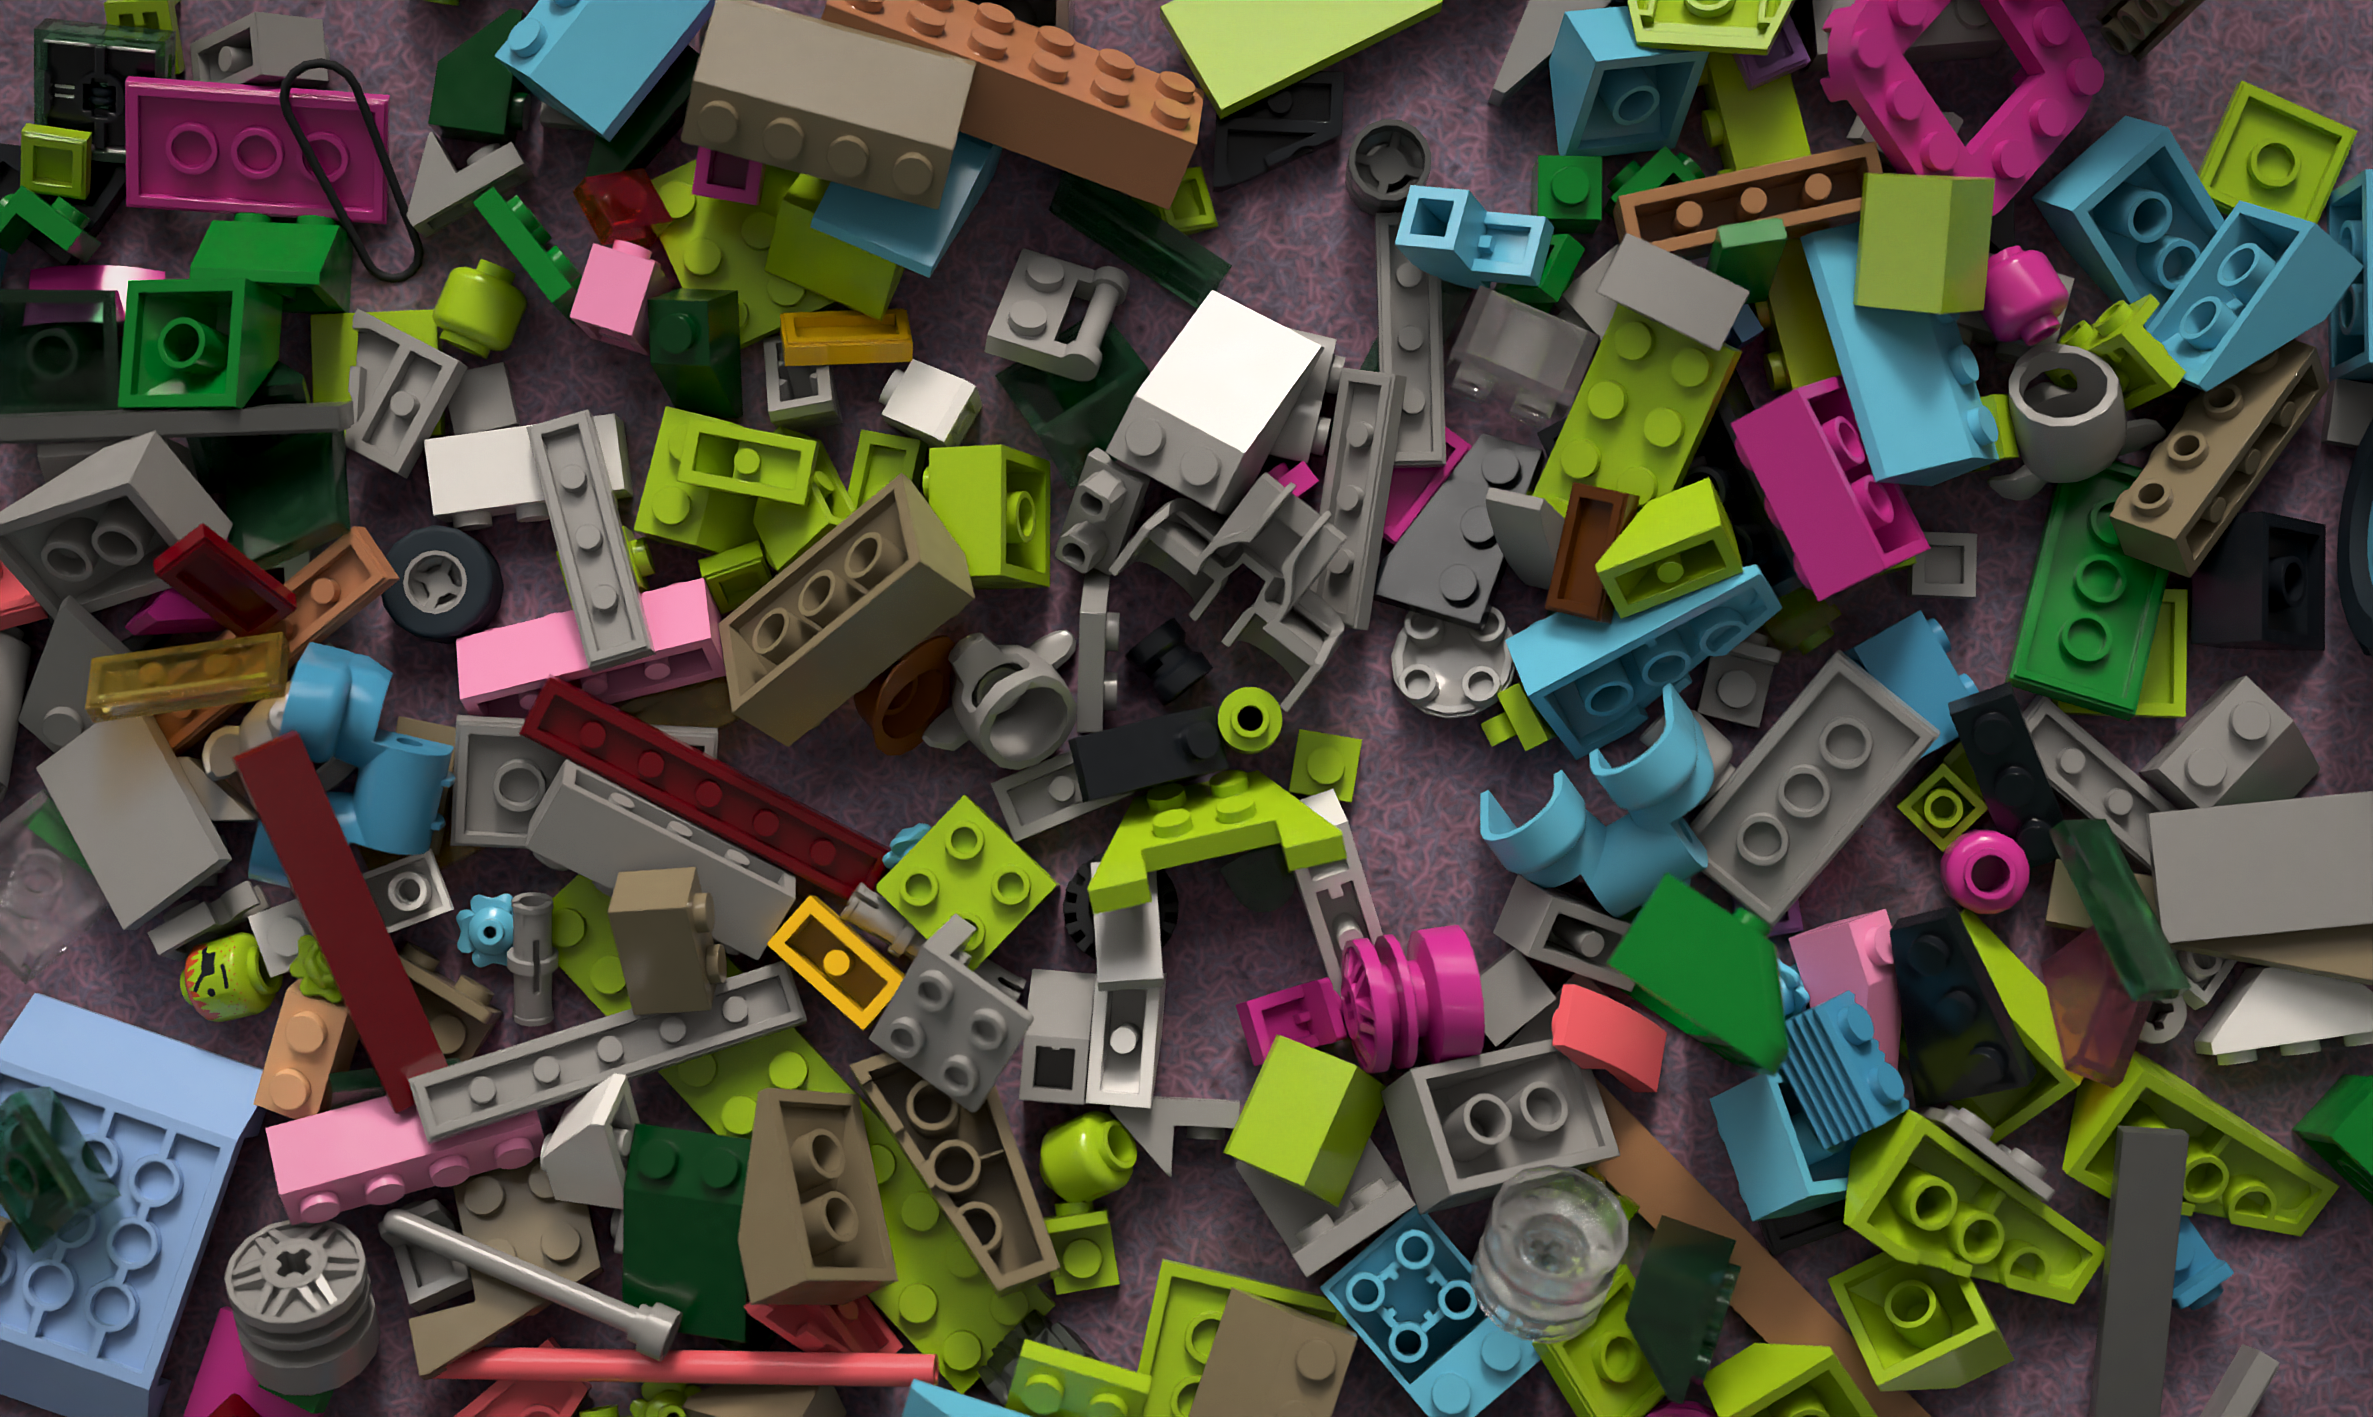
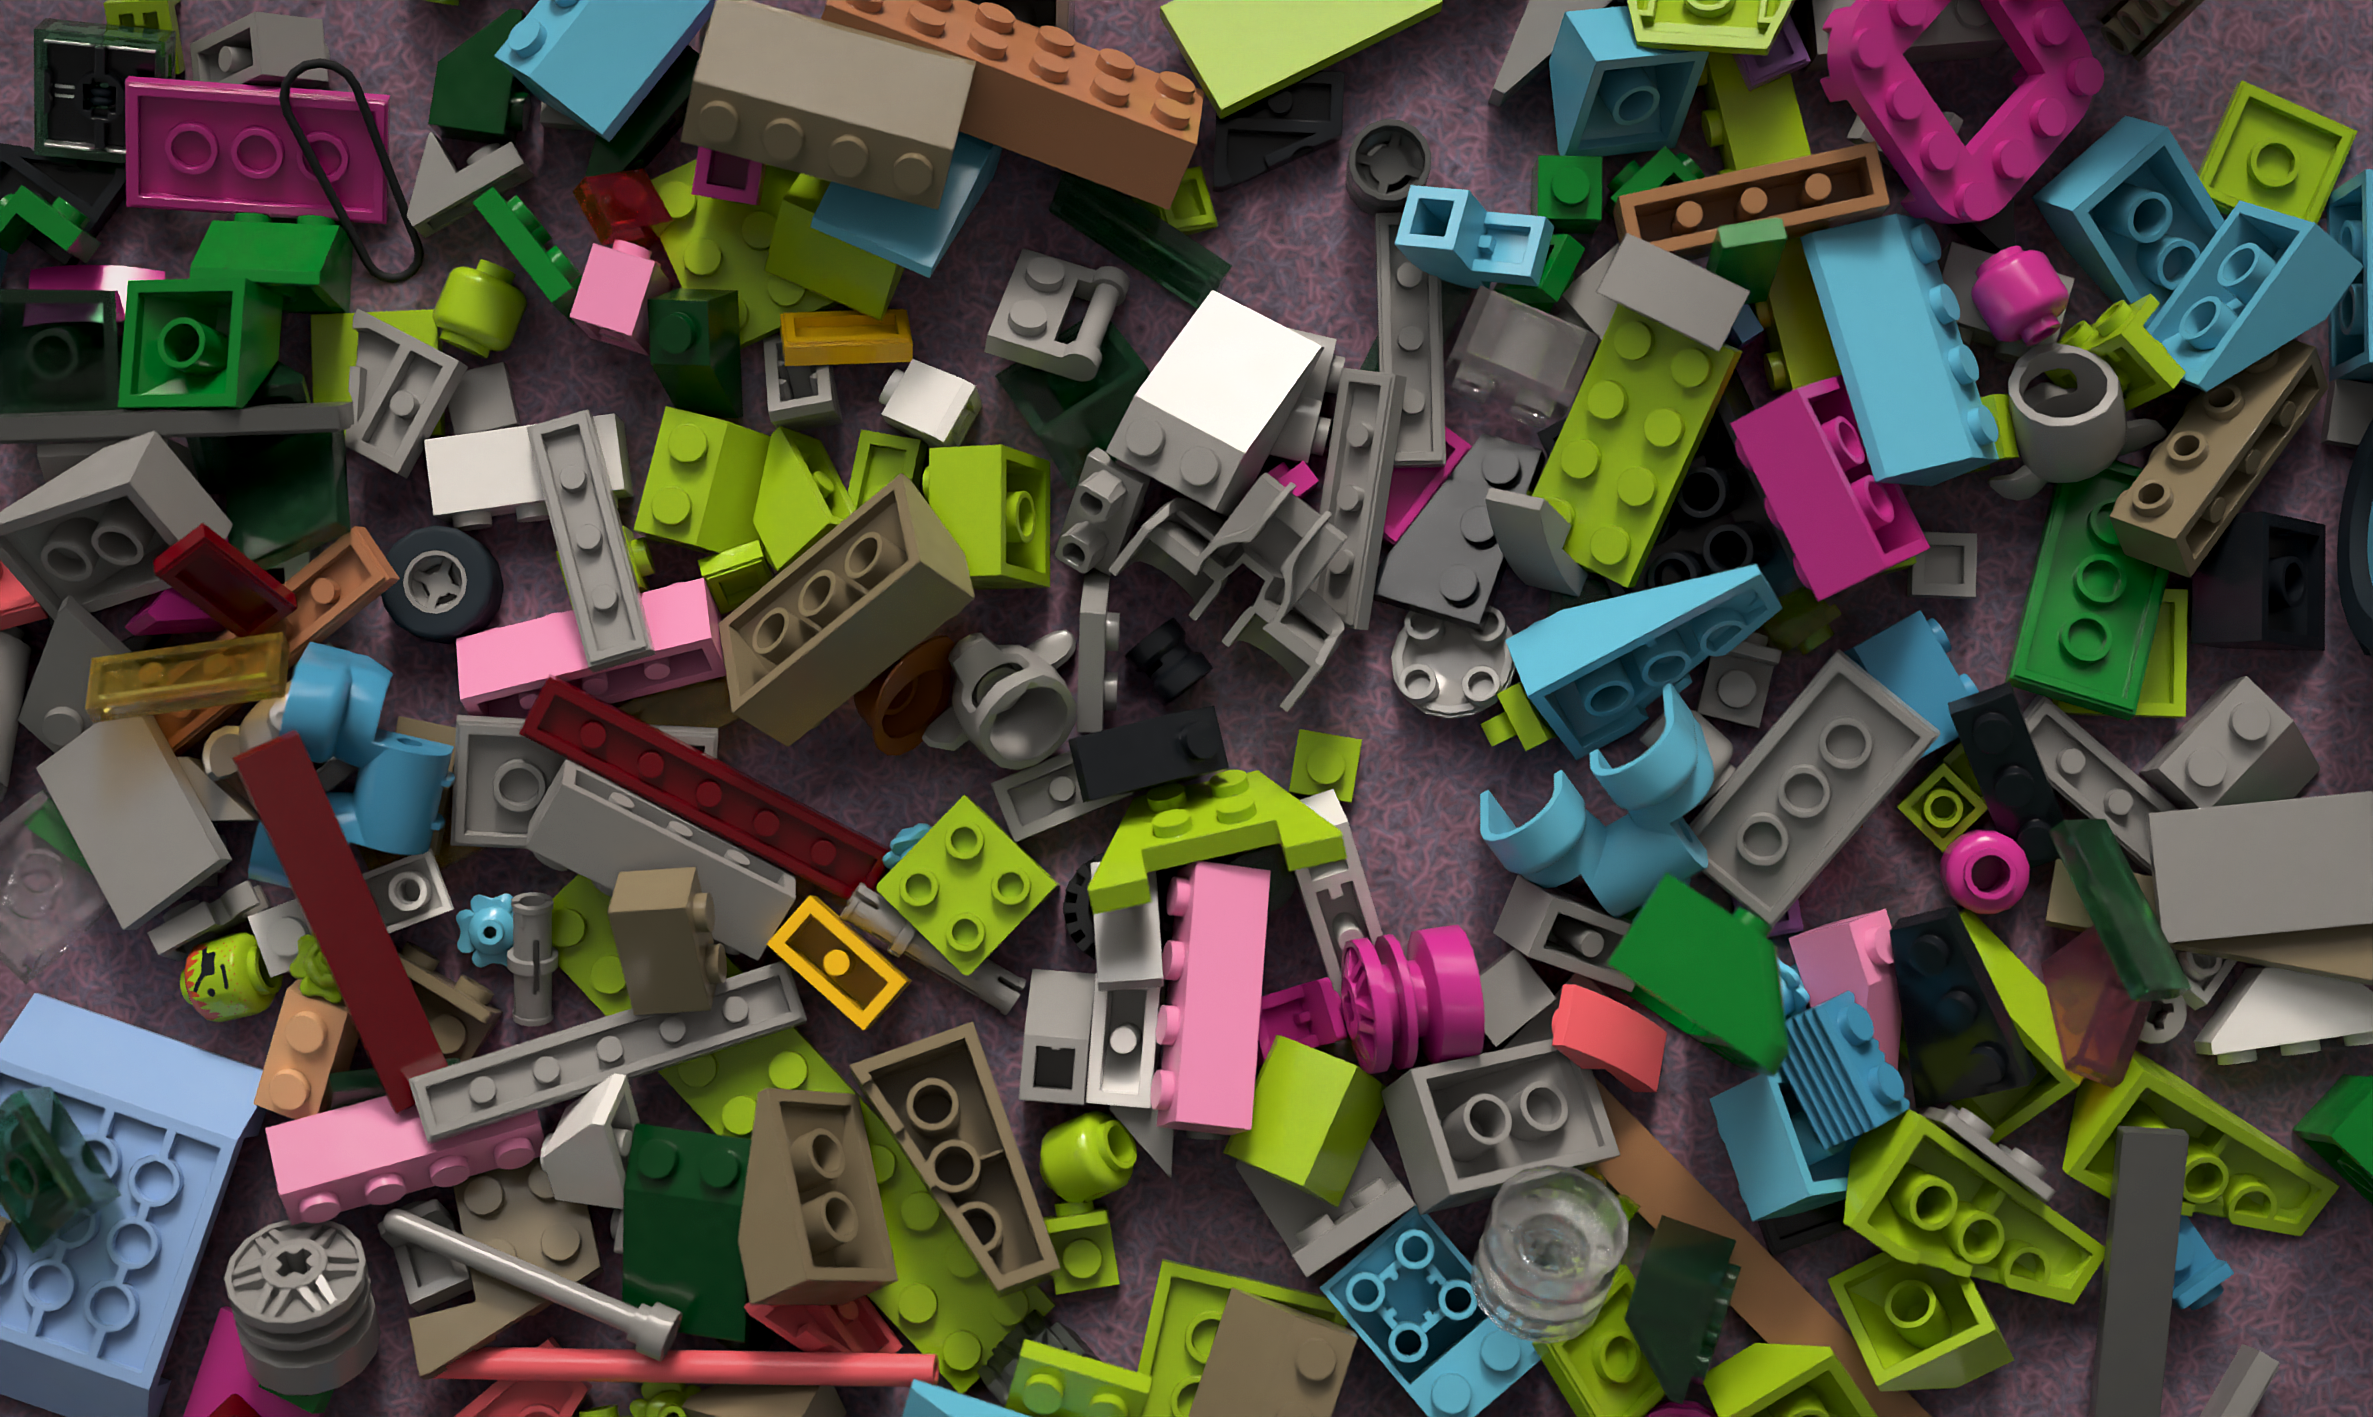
lime tile [20,123,92,200] -> none
lime slope [677,417,820,507] -> none
light grey bracket [869,914,1034,1112] -> none
lime brick [1218,687,1282,755] -> none
reddish brown tile [1545,482,1640,624] -> none
lime slope [1595,478,1744,619] -> none
lime slope [1853,173,1995,314] -> none
none -> bright pink brick [1150,861,1271,1135]

